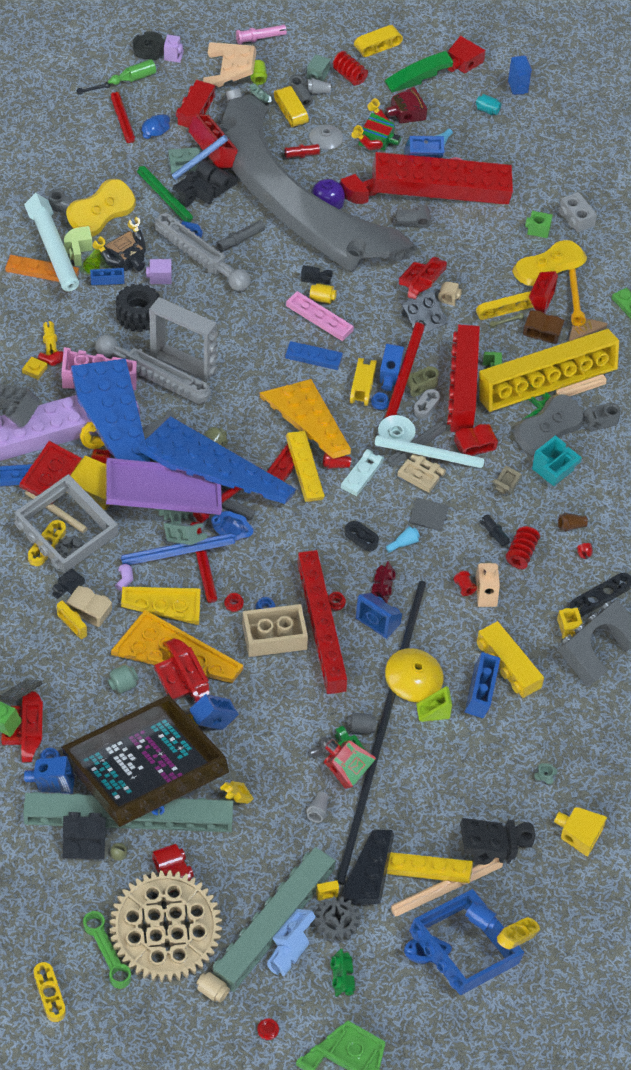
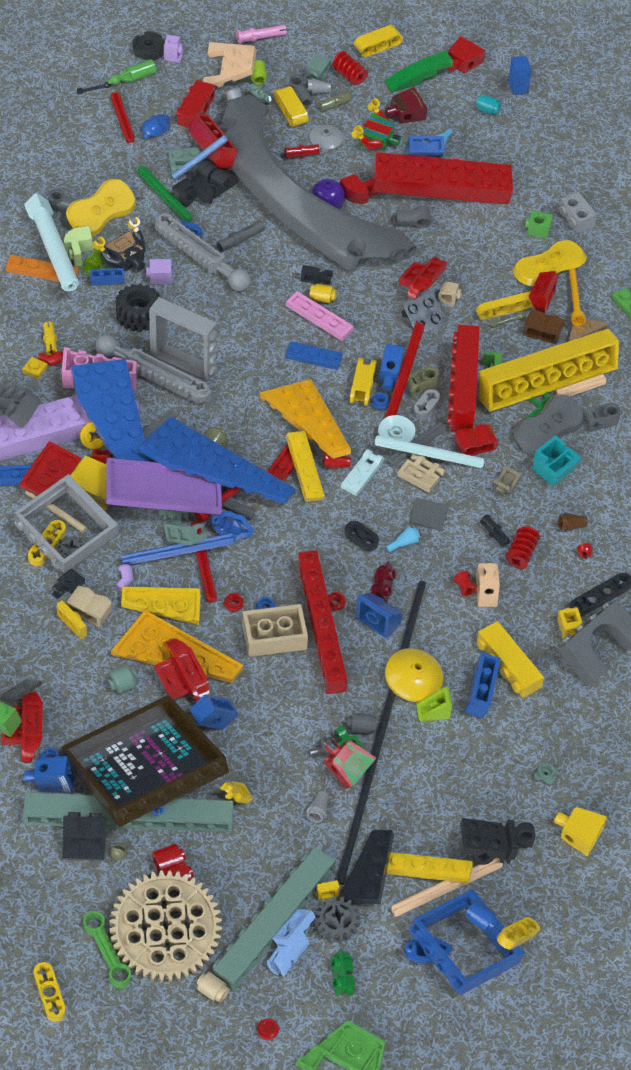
none -> olive axle [318,92,352,112]

